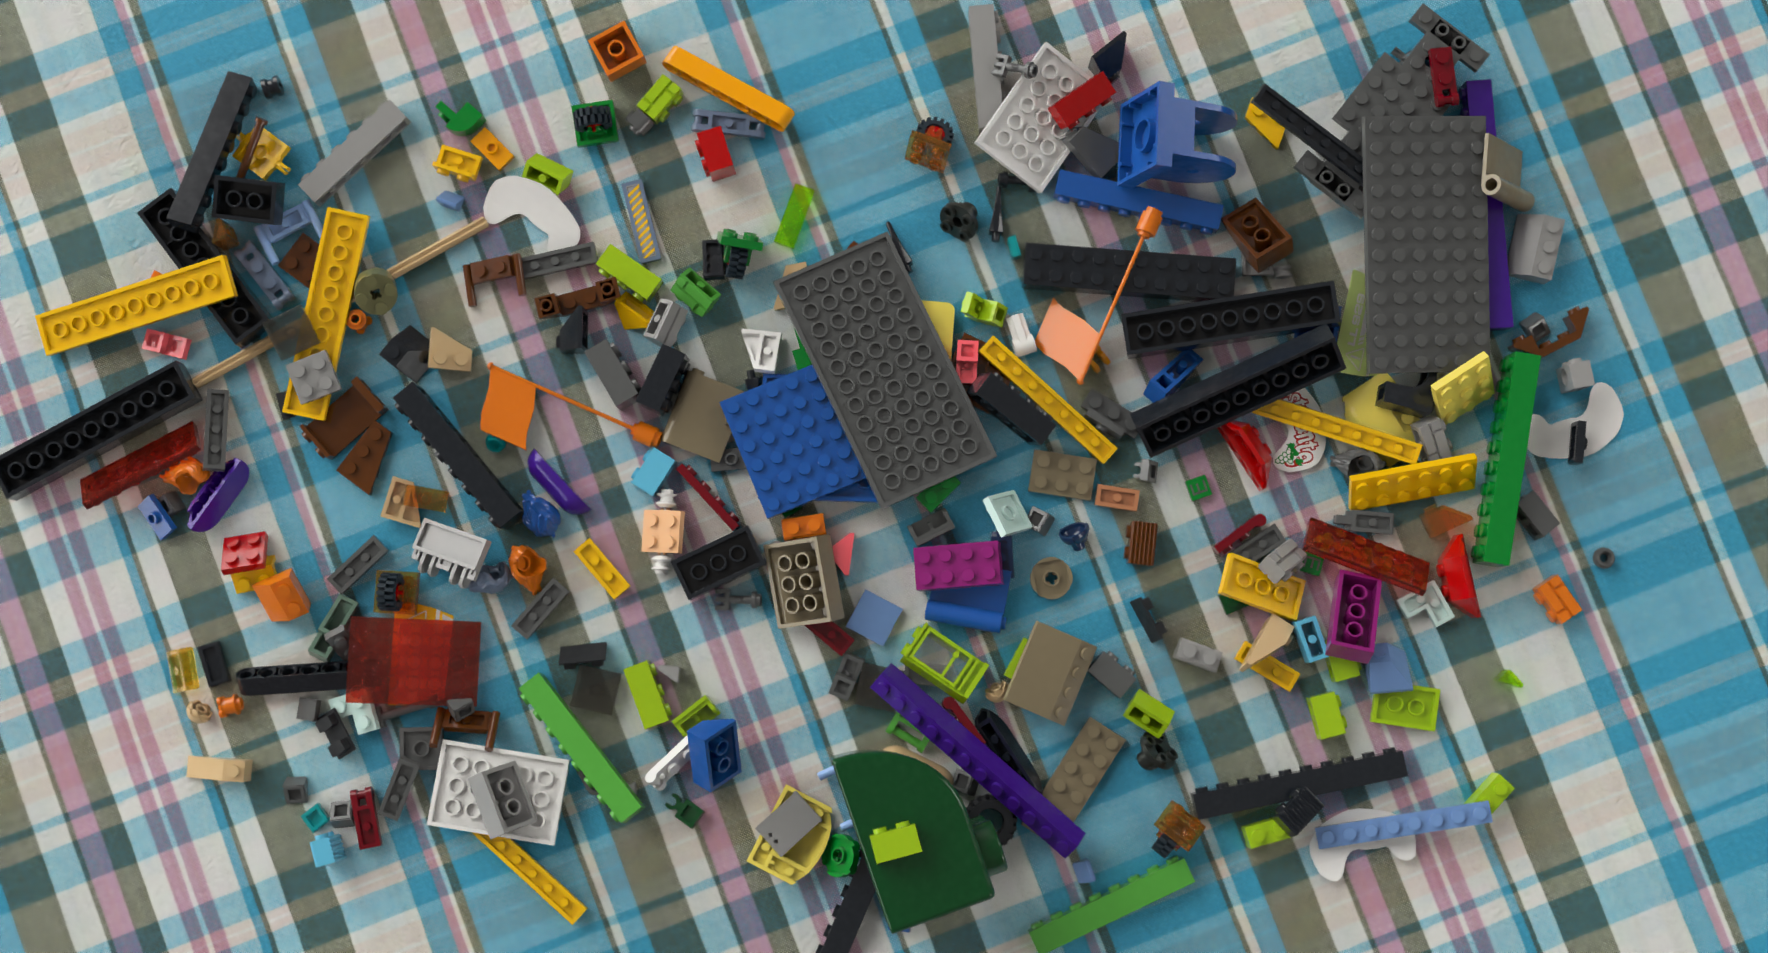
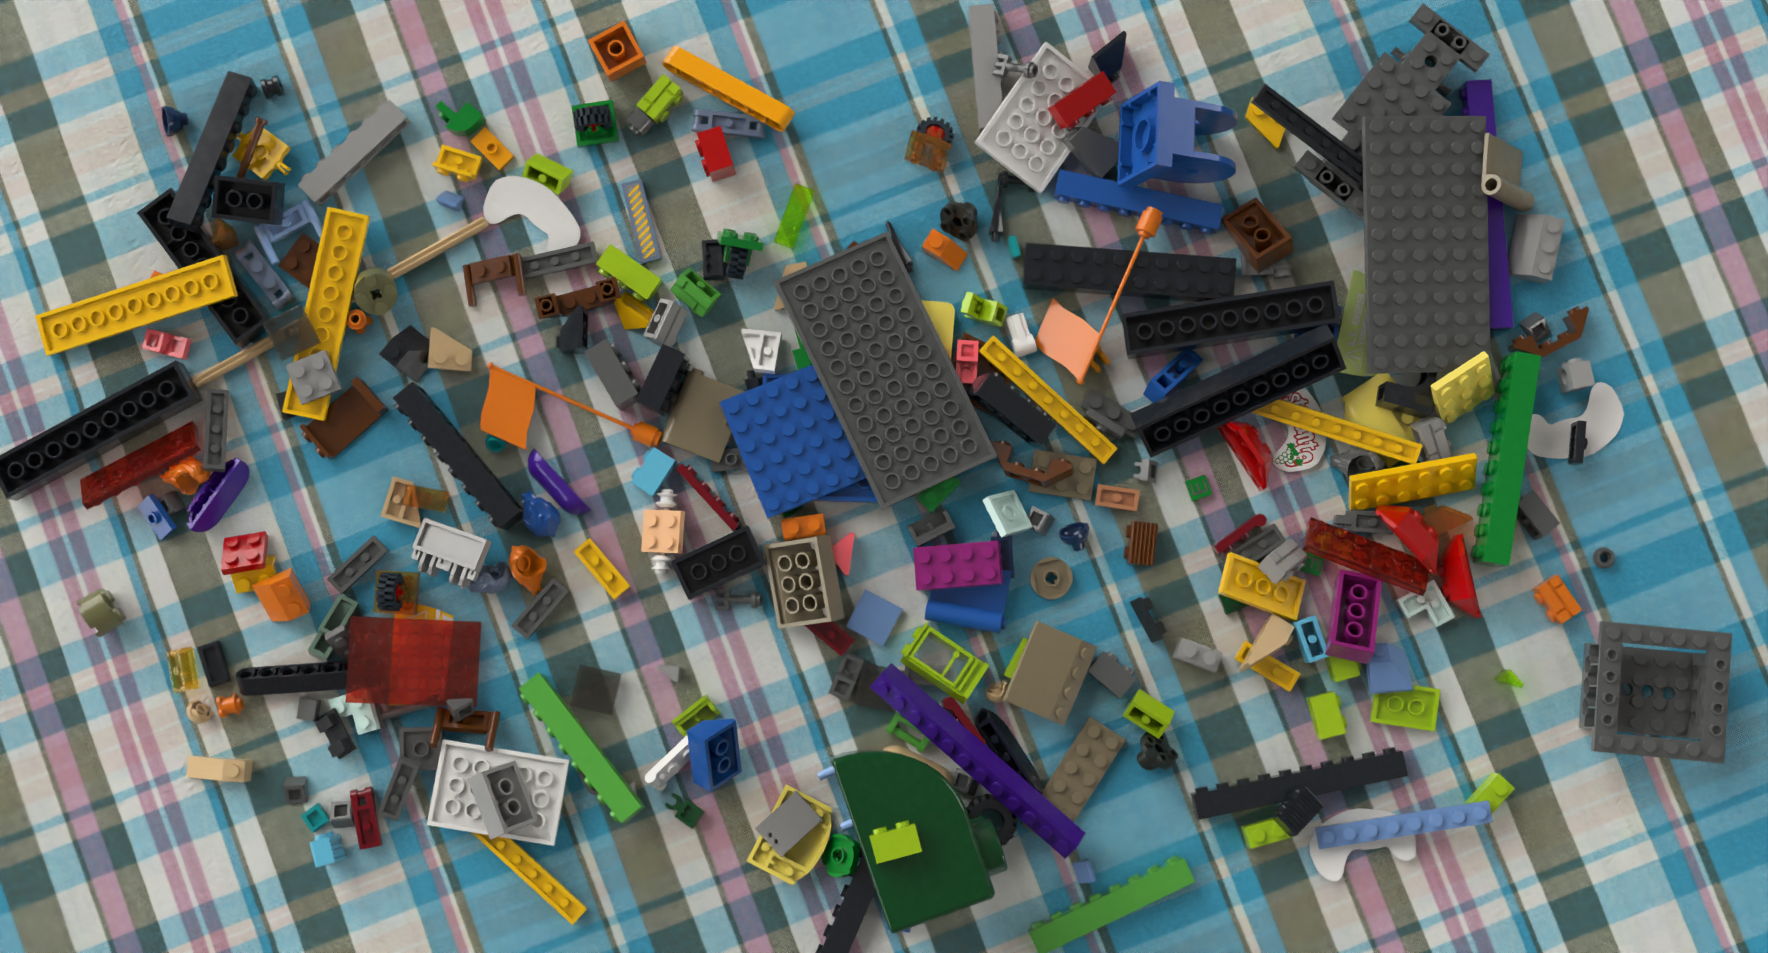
reddish brown wing [336,420,393,496] -> none
black piece [559,642,607,670] -> none
lime brick [623,660,673,729] -> none
clear orange plate [1151,800,1206,859] -> none
dark red plate [1428,47,1459,107] -> none
none -> olive brick [76,588,126,638]
none -> dark blue piece [161,106,188,137]
none -> orange slope [921,228,968,272]
none -> reddish brown slope [991,440,1074,488]
none -> red wedge [1375,505,1439,575]
none -> dark grey plate [1579,621,1732,764]

